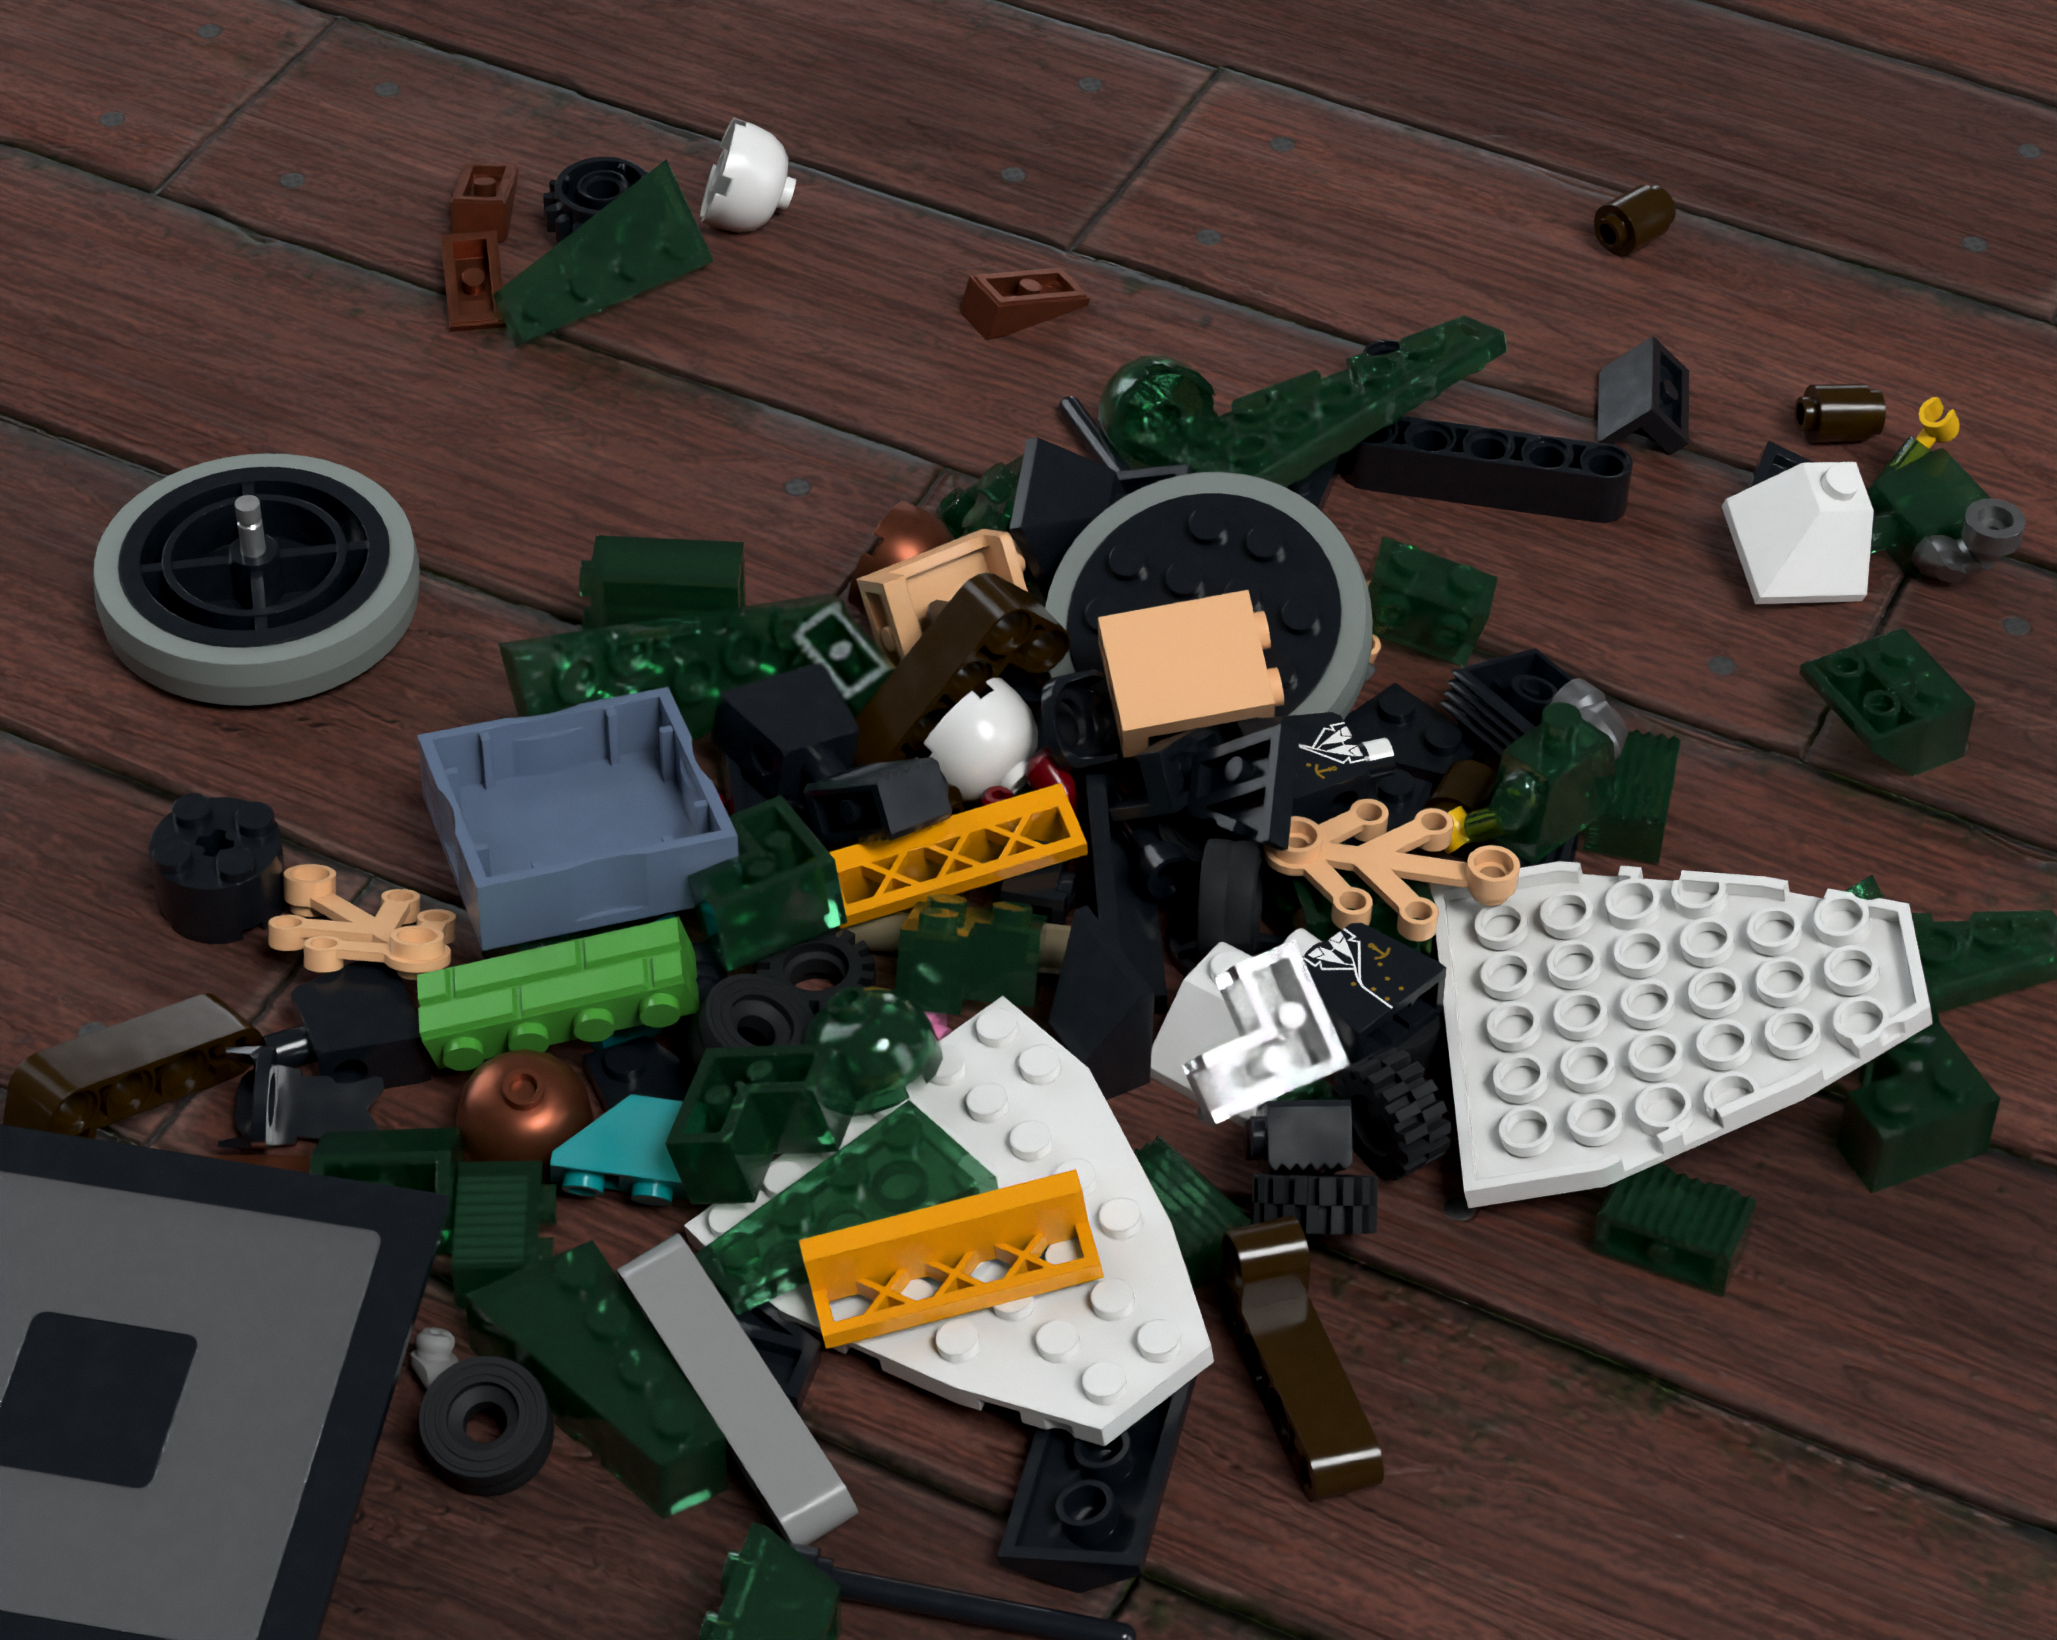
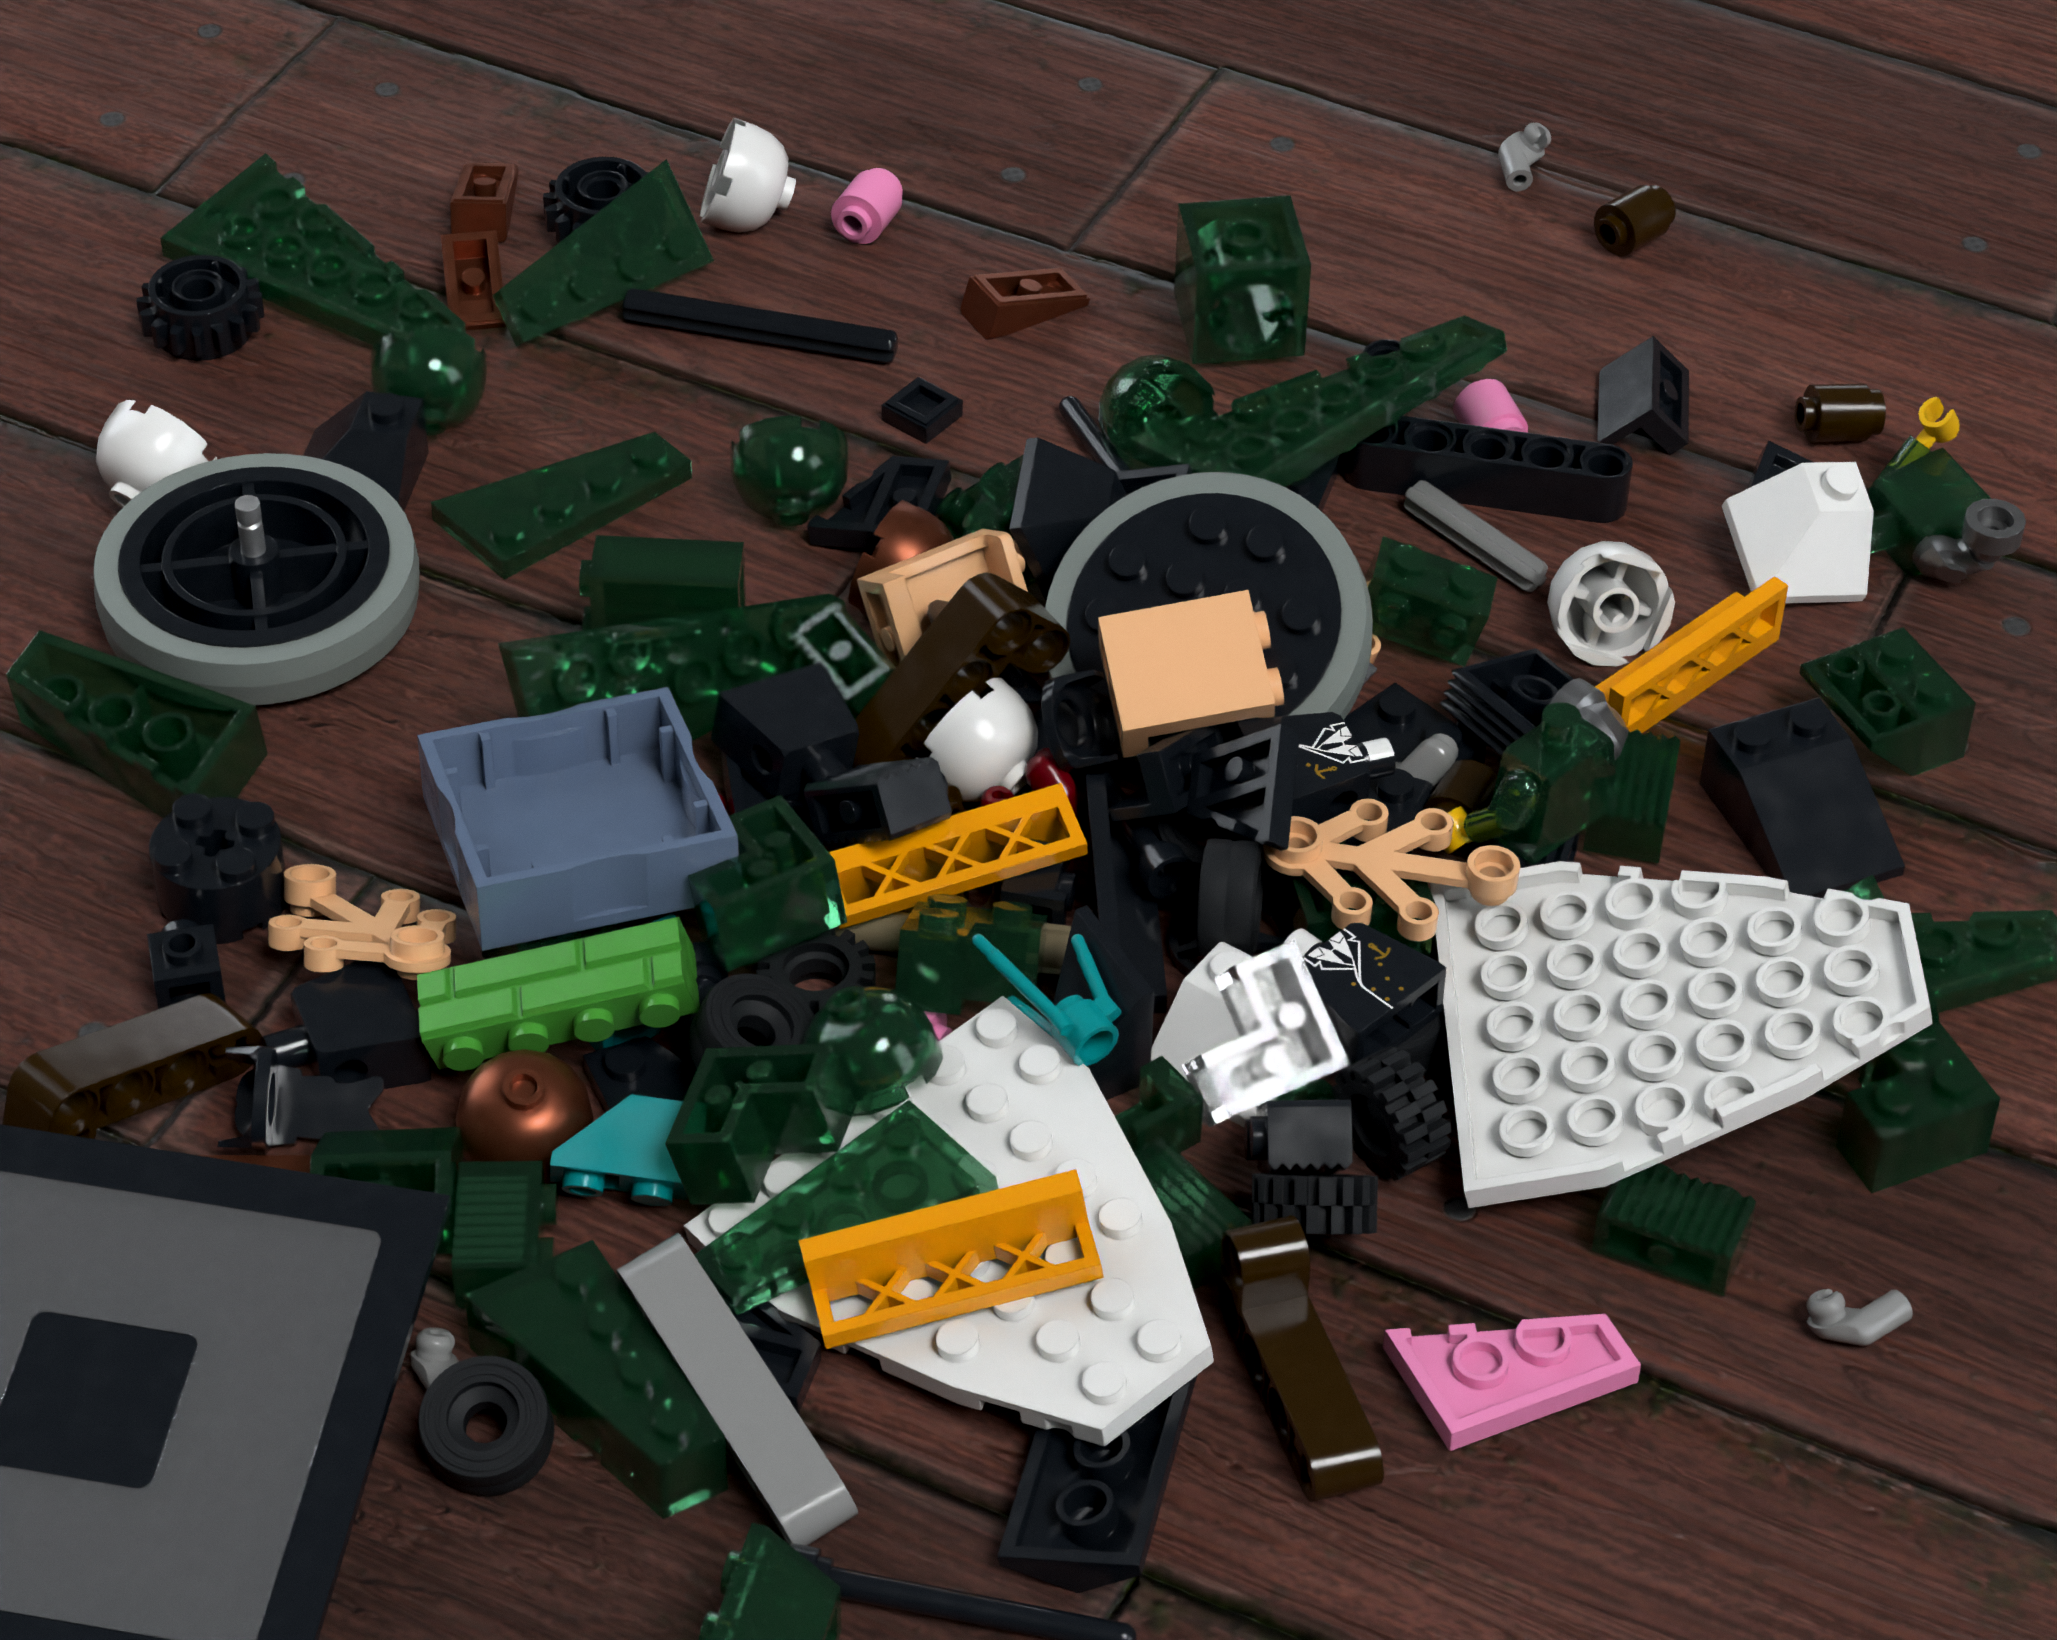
none -> clear green wedge [6,630,268,818]
none -> white cylinder [96,400,217,508]
none -> black gear [136,255,265,361]
none -> black brick [147,919,226,1009]
none -> clear green wing [160,153,466,370]
none -> black slope [303,391,429,511]
none -> clear green cylinder [370,326,487,436]
none -> clear green wing [431,432,692,580]
none -> black axle [622,288,898,364]
none -> clear green cylinder [730,415,849,526]
none -> black wing [807,456,952,550]
none -> bright pink brick [831,168,903,244]
none -> black tile [881,377,963,444]
none -> teal plant [972,934,1122,1066]
none -> clear green panel [1115,1056,1203,1172]
none -> clear green brick [1174,195,1311,364]
none -> bright pink wing [1383,1314,1641,1451]
none -> light grey arm [1395,733,1458,792]
none -> light grey axle [1404,480,1548,592]
none -> bright pink brick [1453,379,1528,433]
none -> light grey arm [1498,123,1551,192]
none -> white cylinder [1547,541,1675,667]
none -> light orange fence [1595,576,1788,746]
none -> black slope [1699,697,1905,899]
none -> light grey arm [1806,1289,1913,1346]

